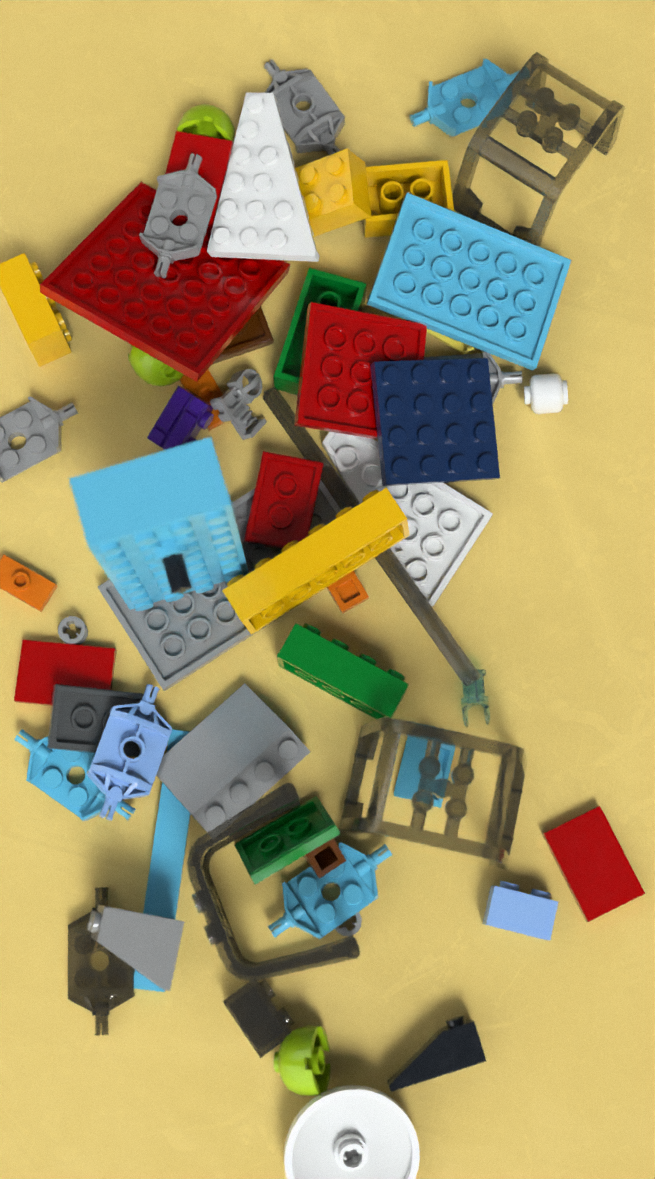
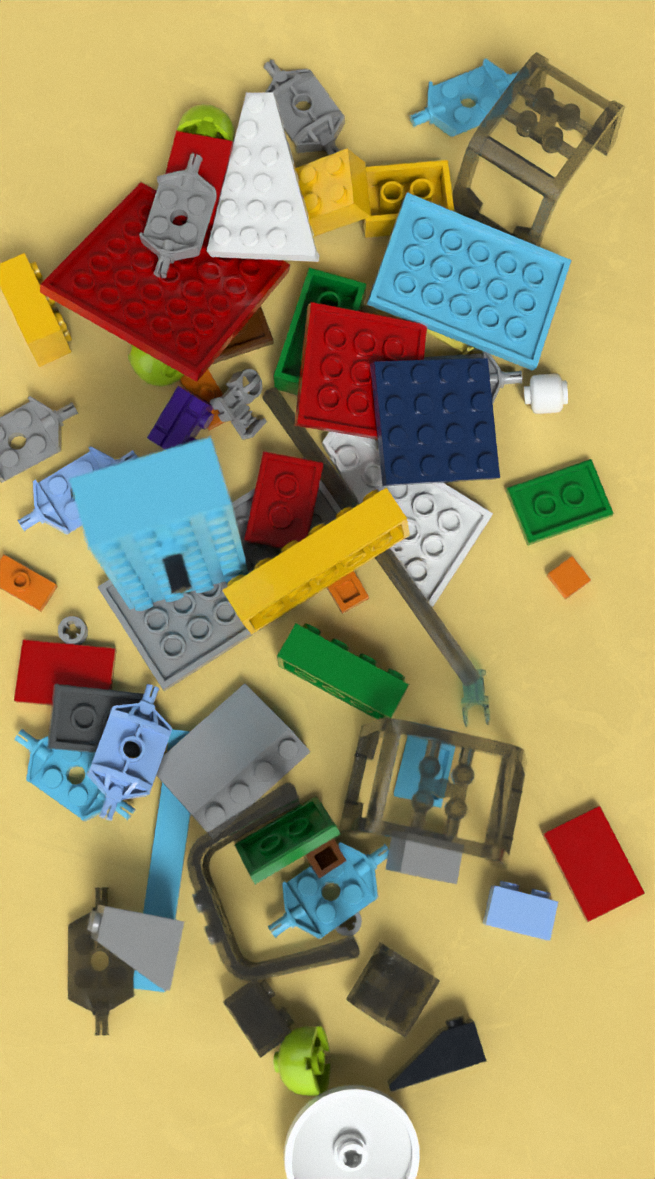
none -> light blue plate [17,446,138,535]
none -> clear smoke brick [346,942,440,1038]
none -> light grey brick [385,826,464,884]
none -> green tile [506,459,614,546]
none -> orange tile [547,556,591,600]

